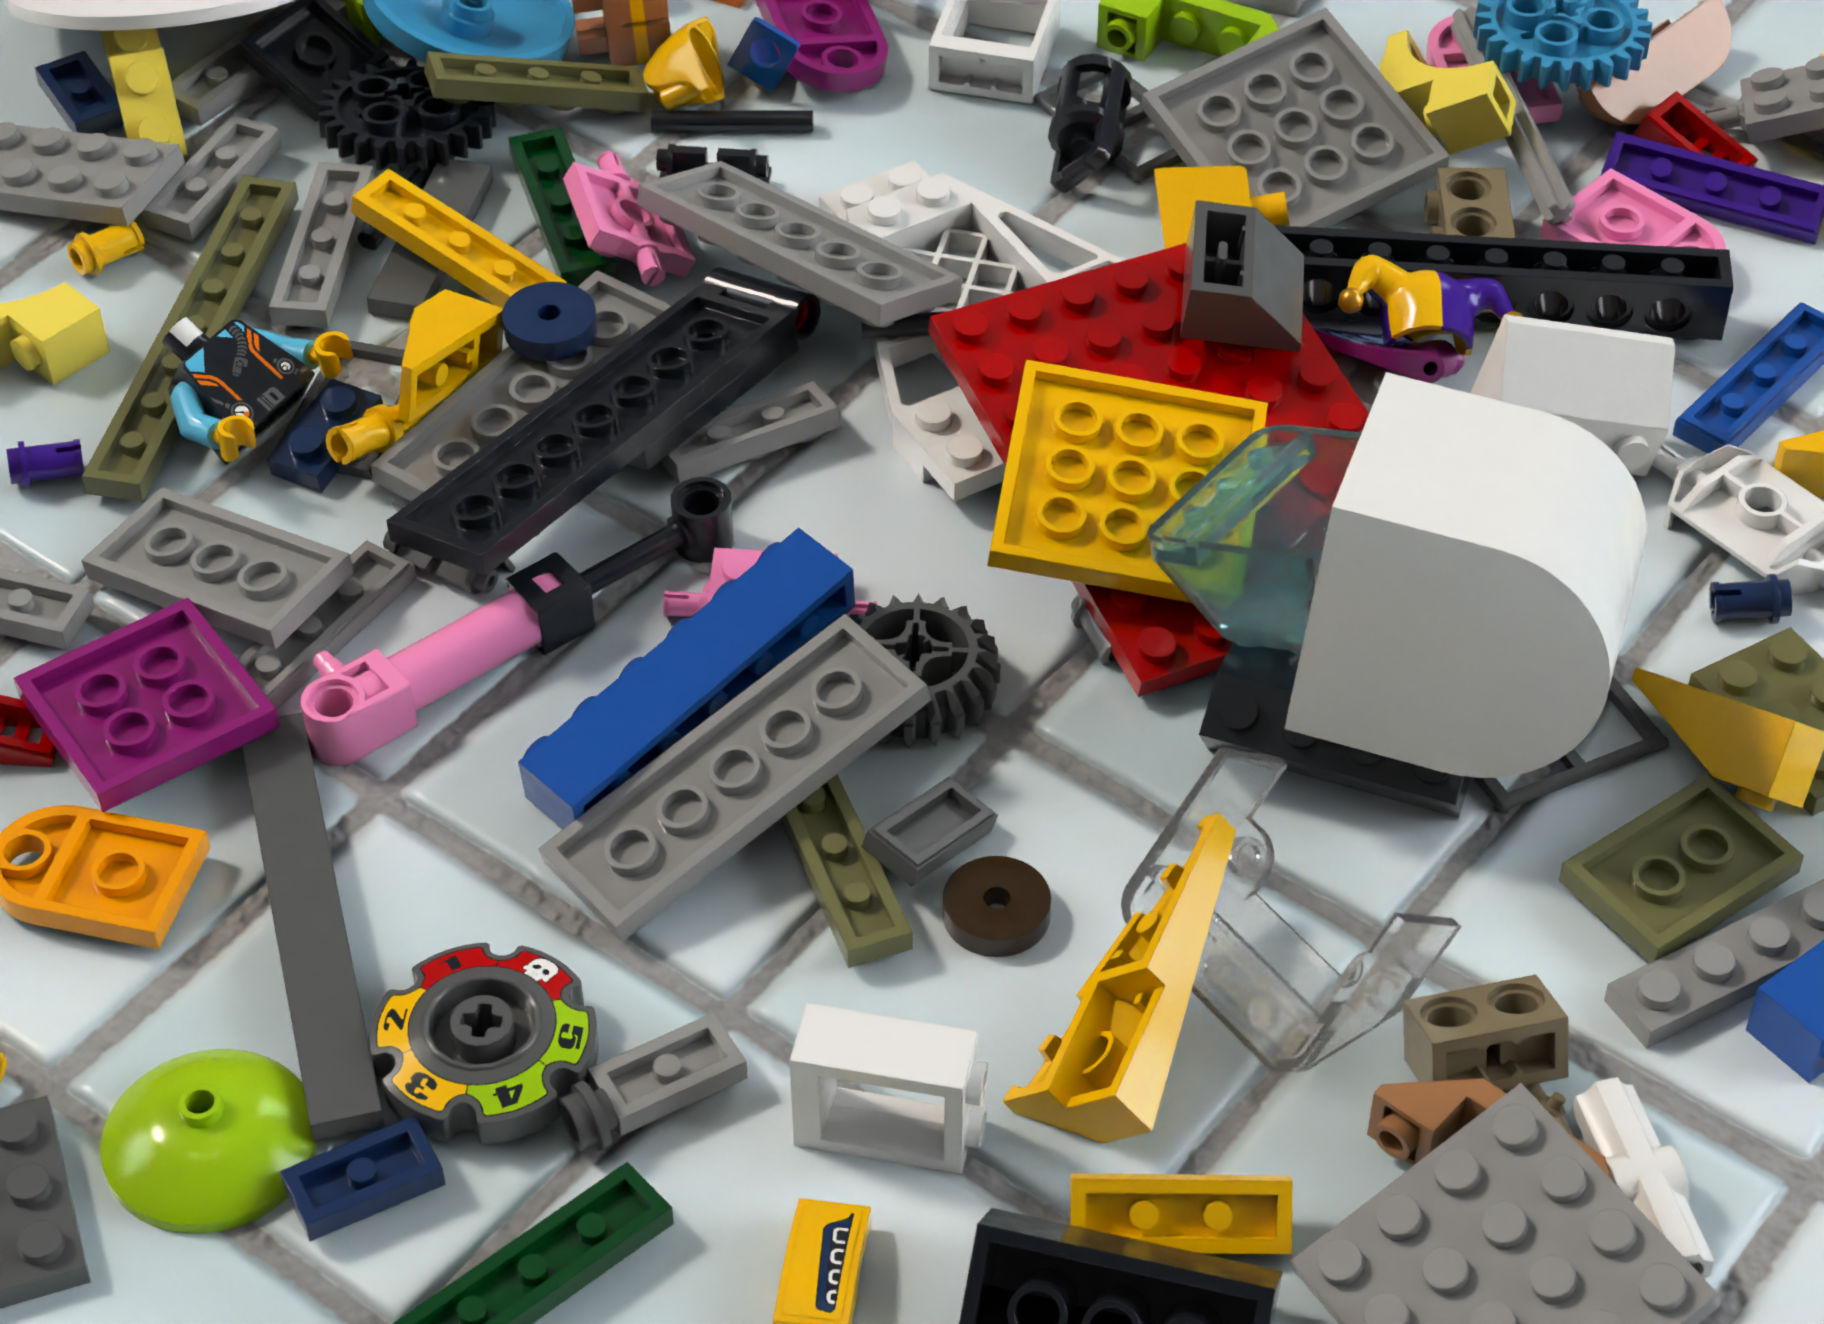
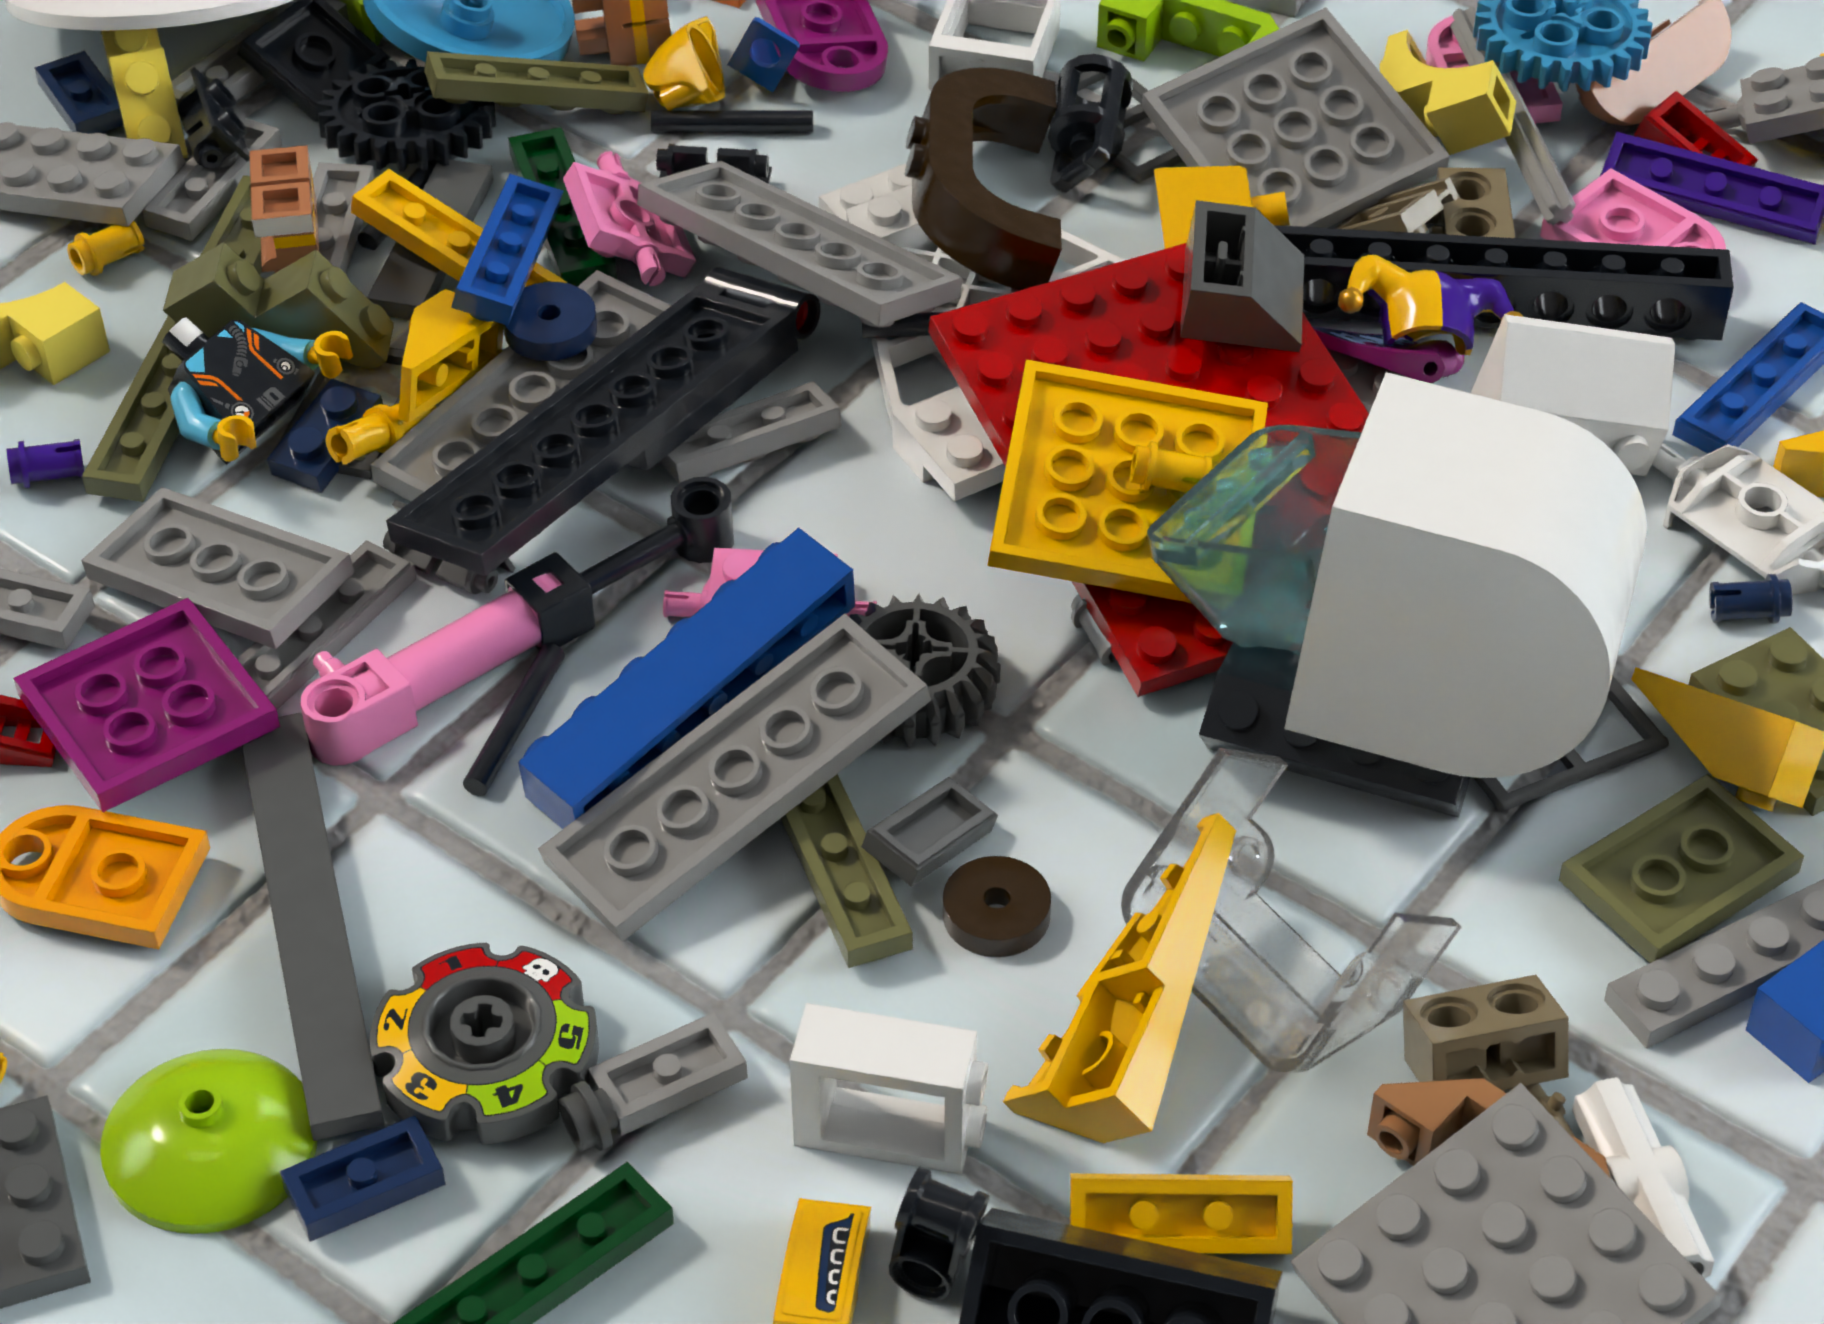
none -> olive arch [163,242,394,369]
none -> black hinge [177,67,250,168]
none -> nougat hips [249,145,319,273]
none -> blue plate [451,174,563,326]
none -> black bar [463,643,565,796]
none -> black piece [888,1166,990,1301]
none -> dark brown arch [905,67,1062,291]
none -> yellow pin [1129,441,1212,497]
none -> dark tan plate [1335,177,1459,233]

